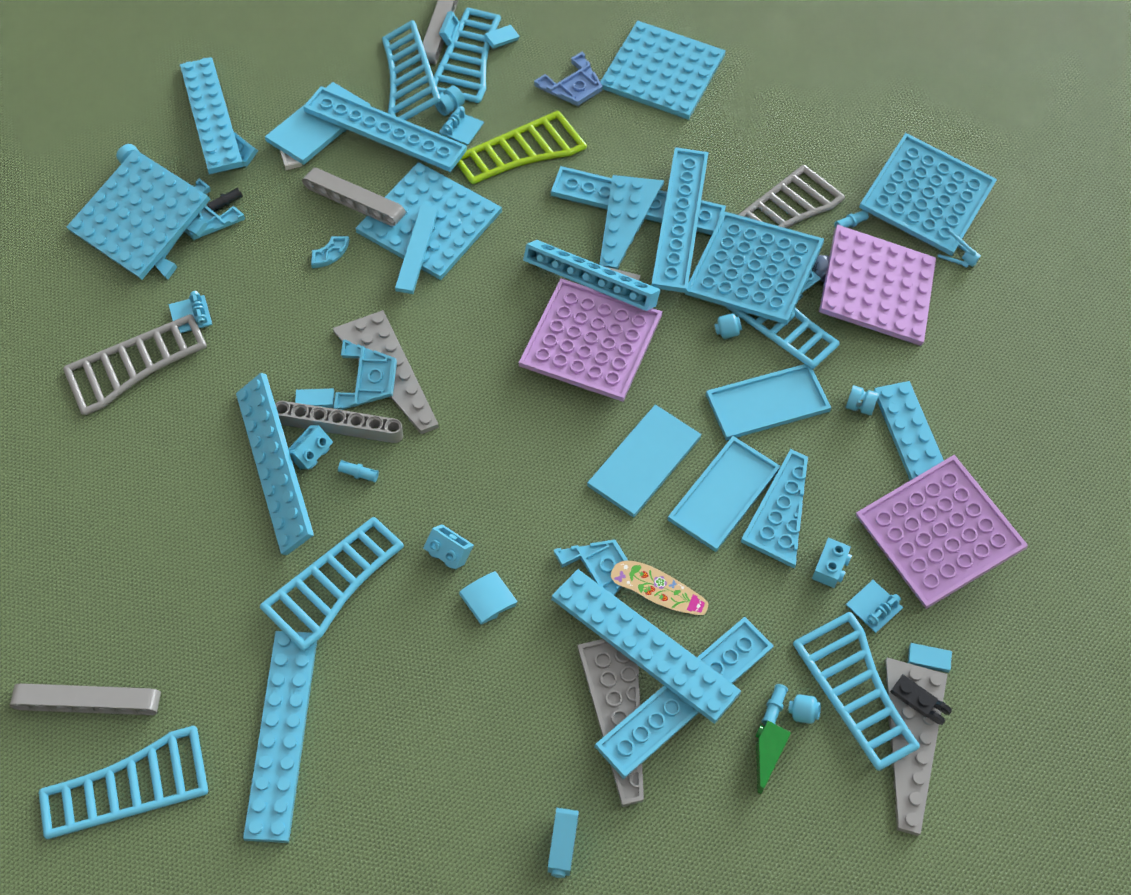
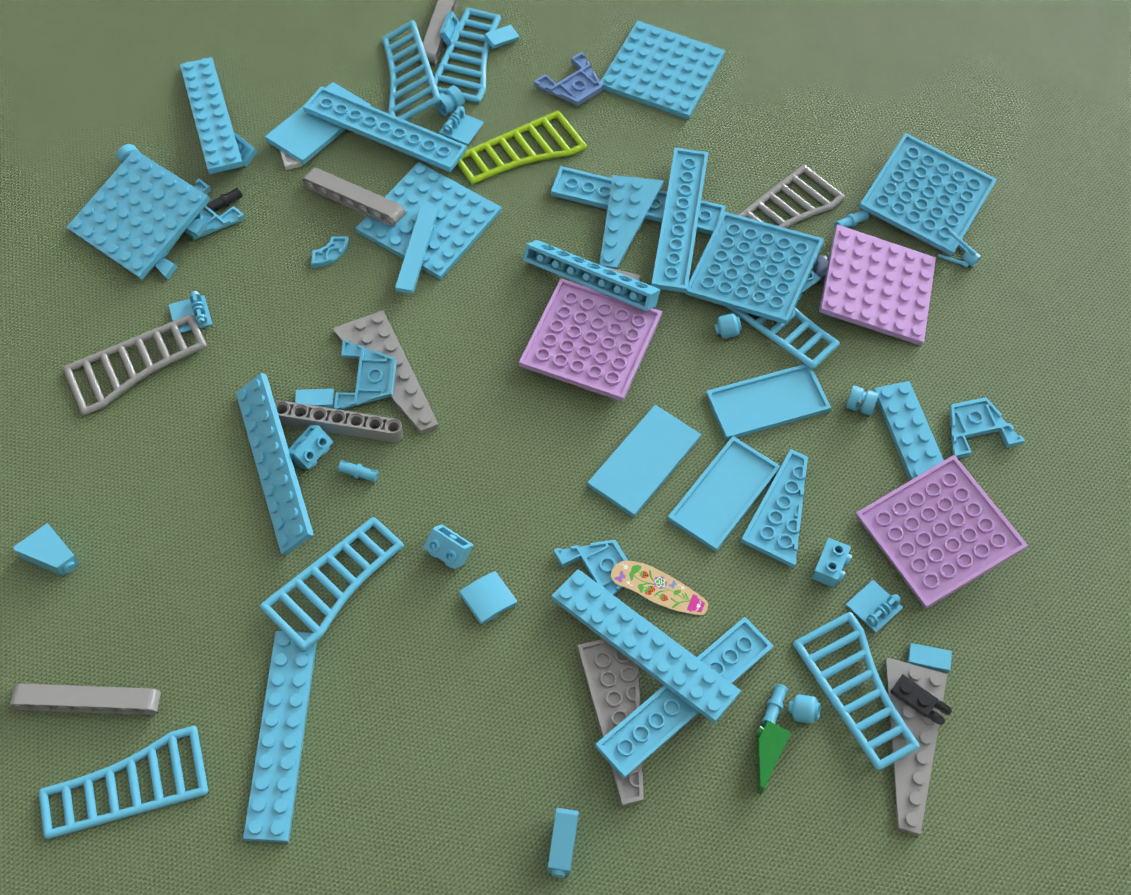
none -> medium azure slope [13,523,80,576]
none -> medium azure wing [949,397,1025,458]

